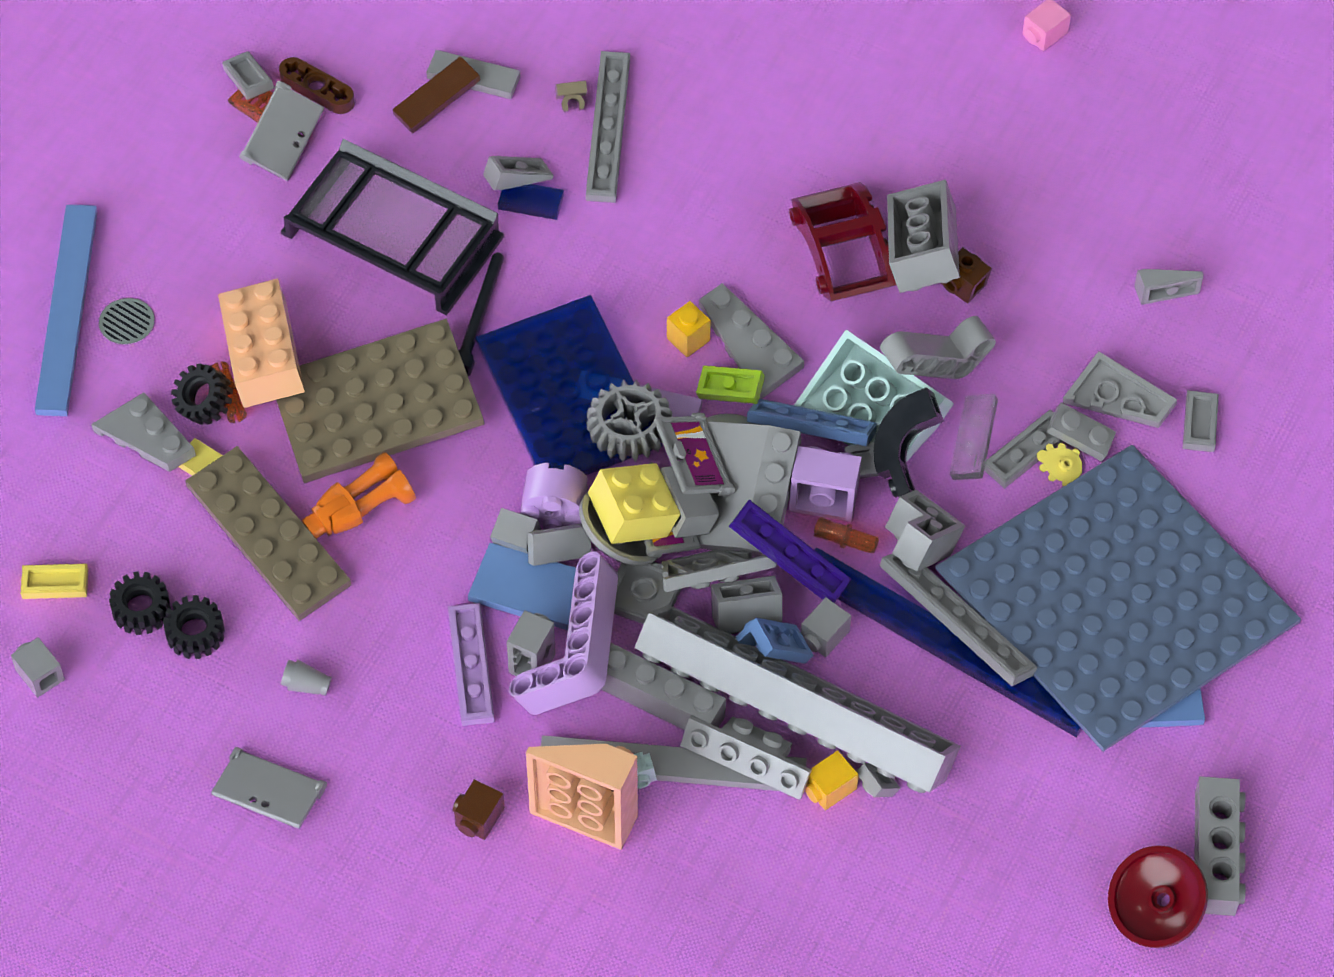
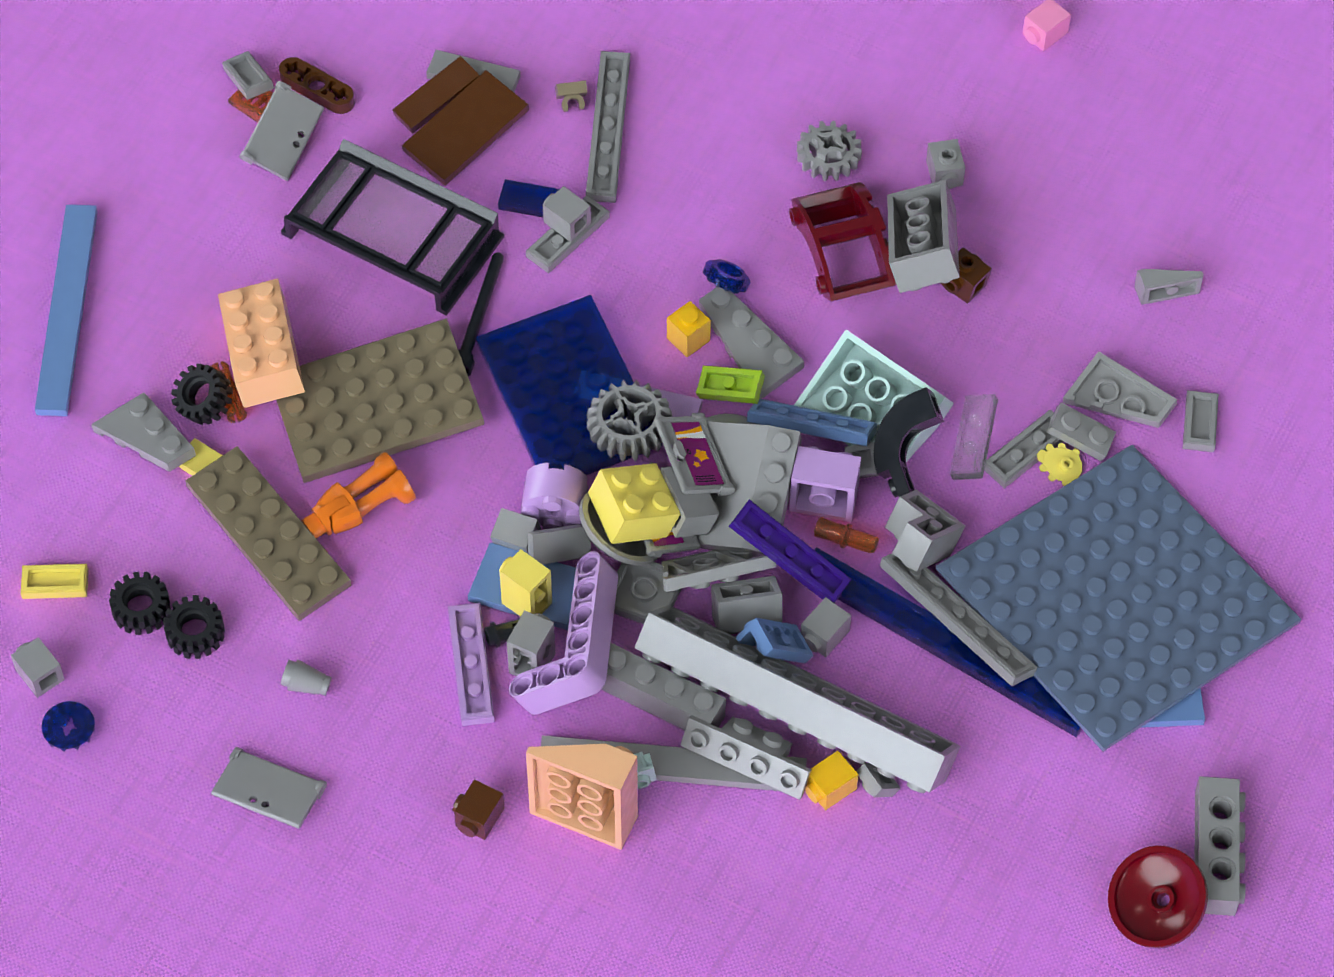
light grey sticker [99,298,154,344] -> none
light grey slope [483,156,554,190] -> none
light grey beam [880,316,996,379] -> none
none -> clear blue gear [42,701,95,752]
none -> reddish brown tile [402,70,529,186]
none -> black pin [484,618,520,648]
none -> light yellow brick [499,549,552,617]
none -> light grey tile [526,195,610,274]
none -> light grey brick [543,186,591,242]
none -> clear blue gear [703,259,751,294]
none -> light grey gear [797,121,862,181]
none -> light grey brick [926,139,965,189]

